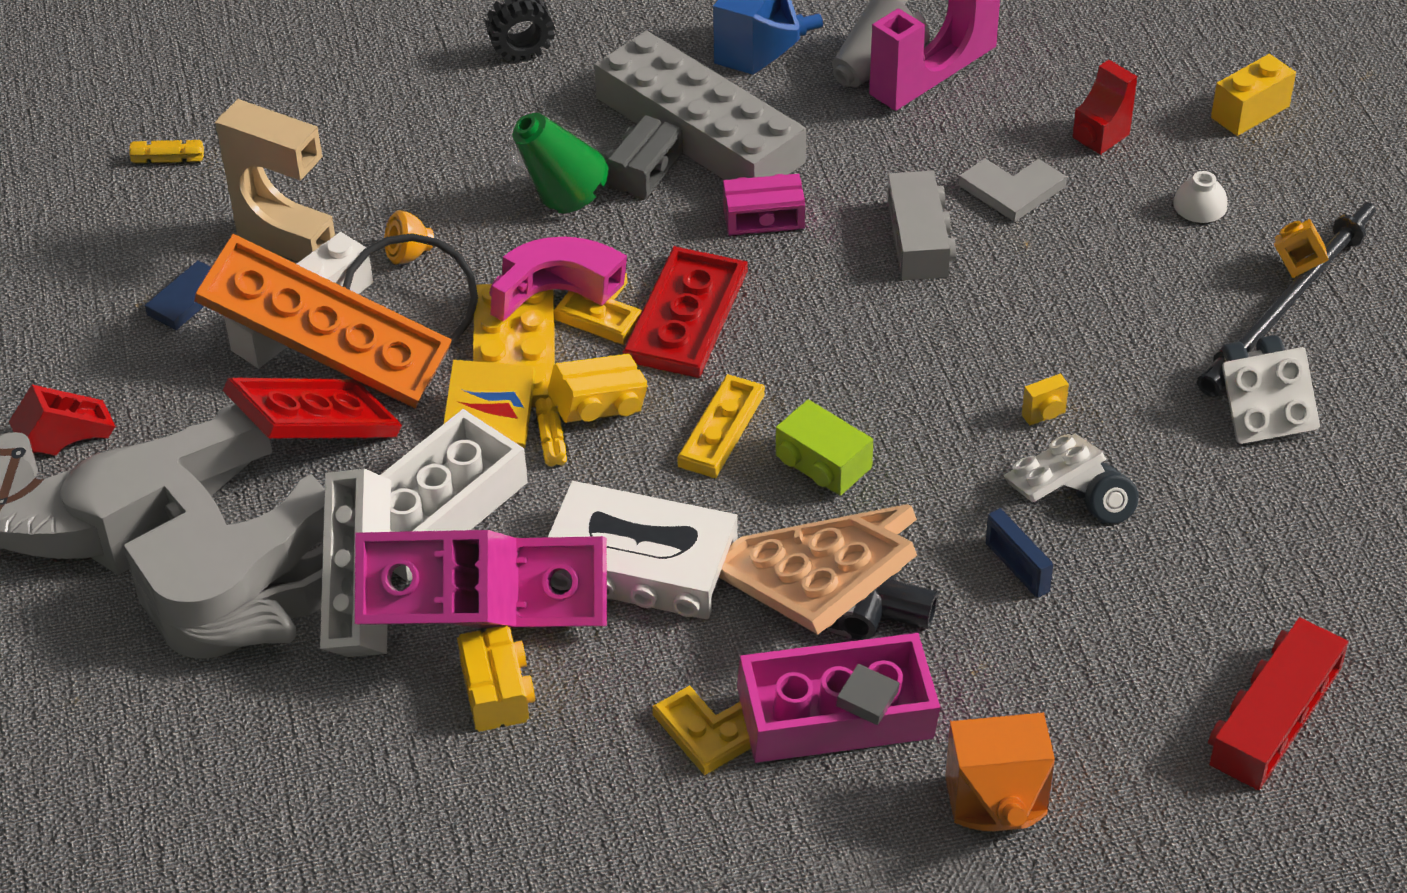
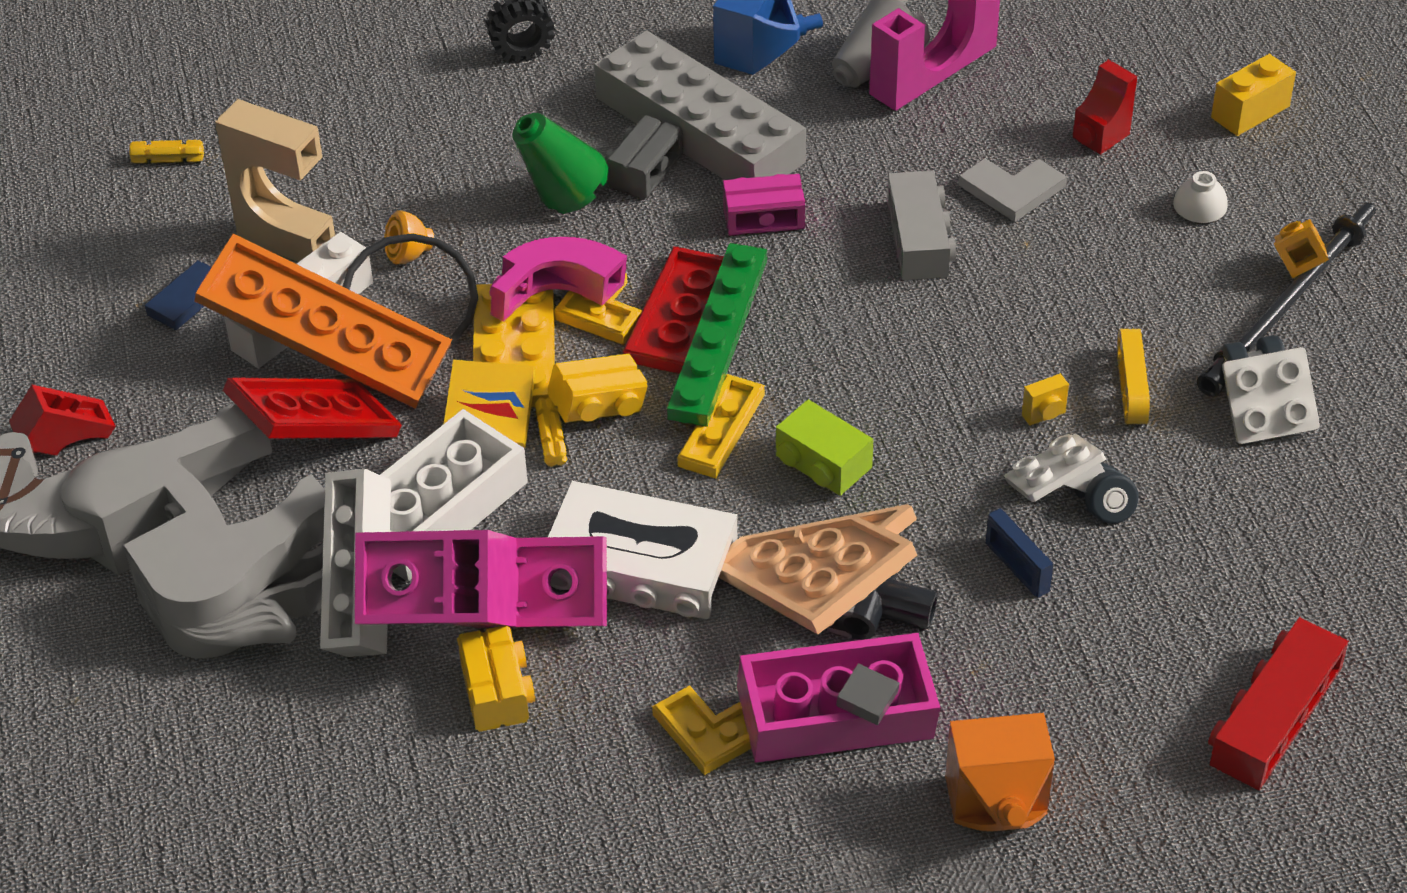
none -> green plate [667,243,767,427]
none -> yellow beam [1117,329,1150,424]

